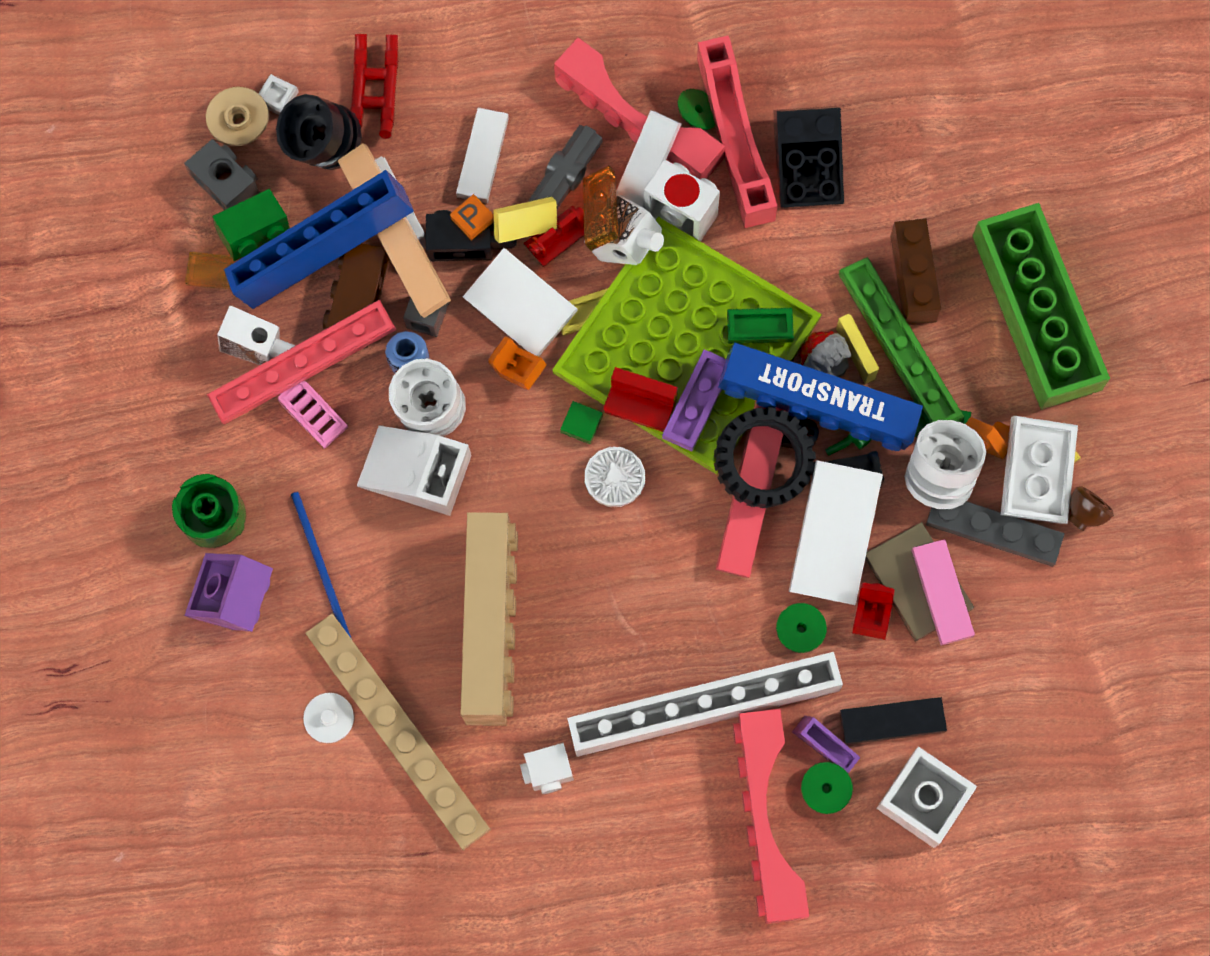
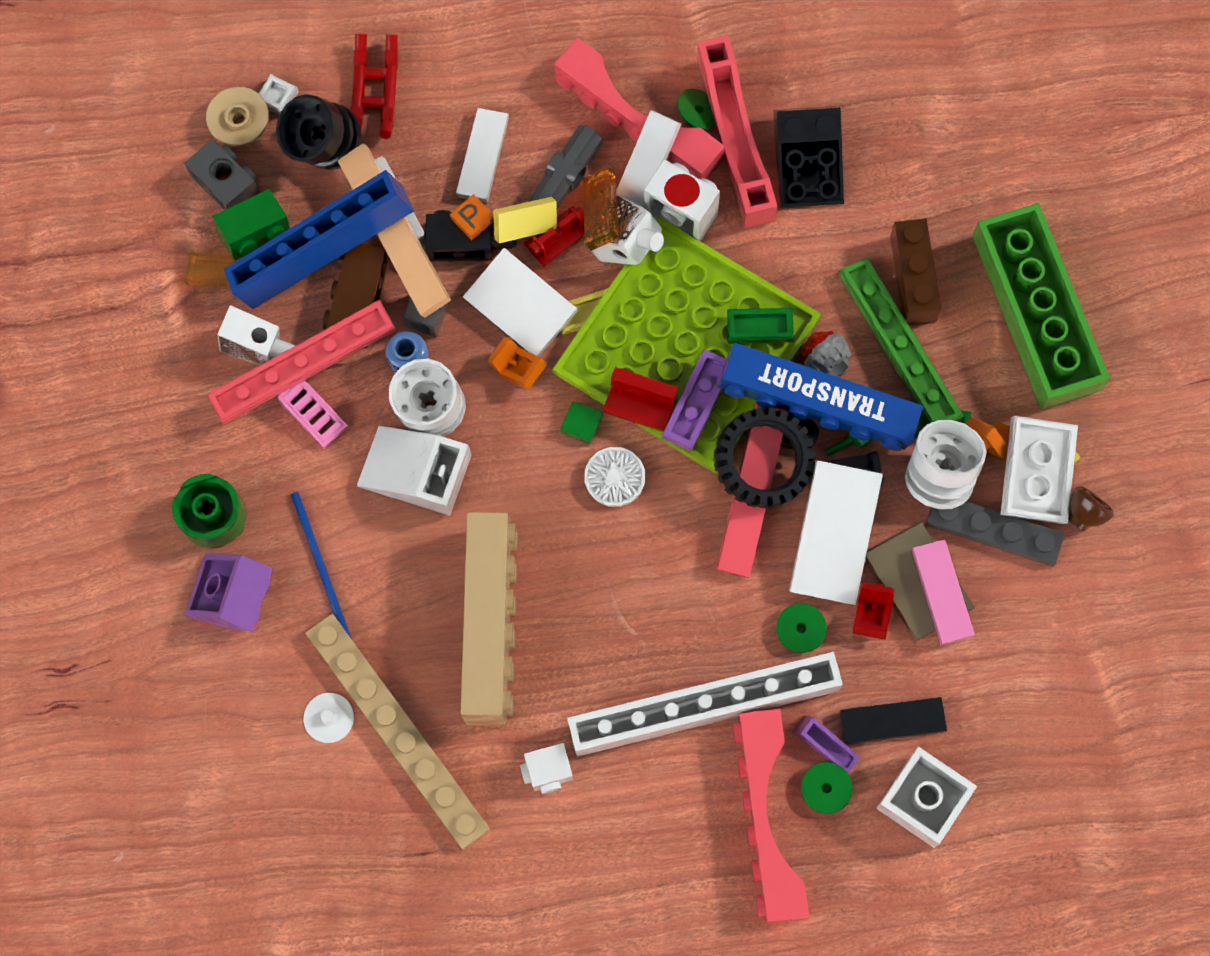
light yellow tile [836,314,879,384] -> none

